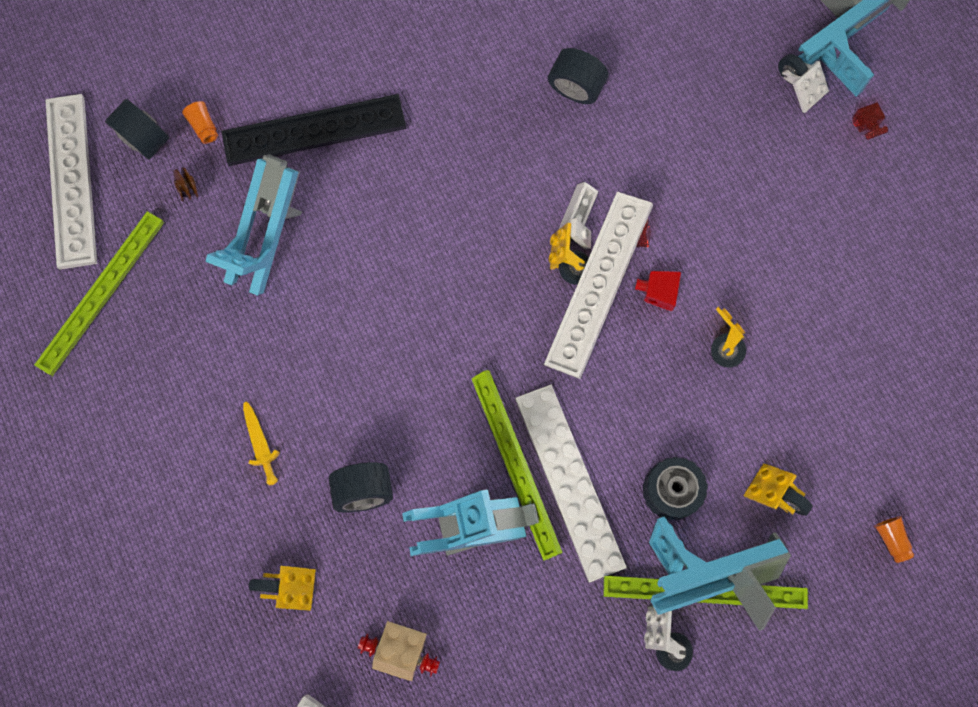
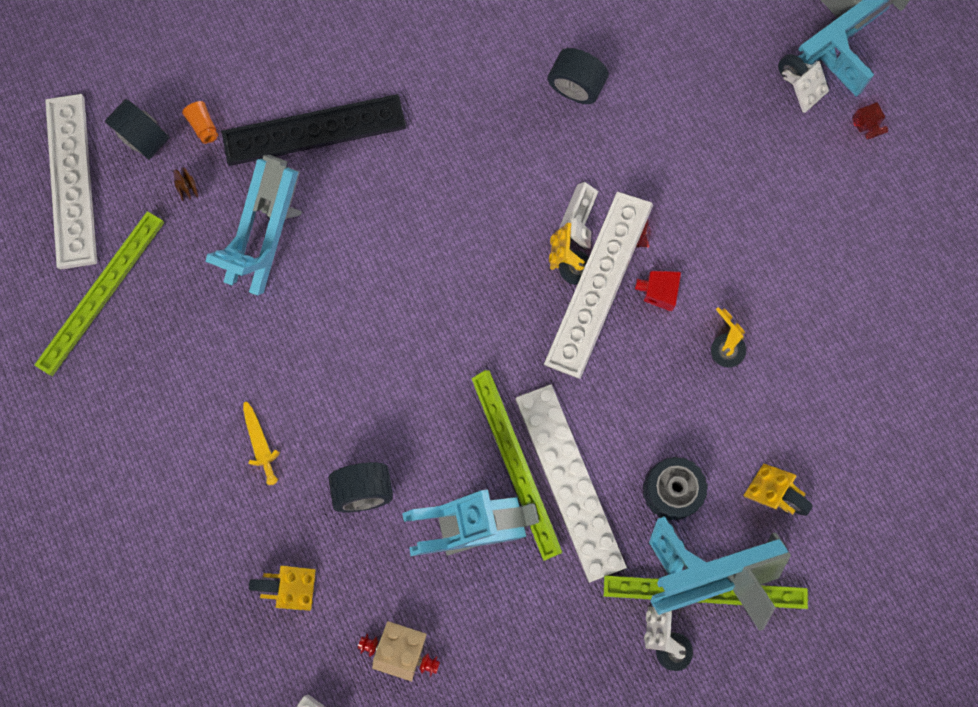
orange plant [874,516,914,563] -> none

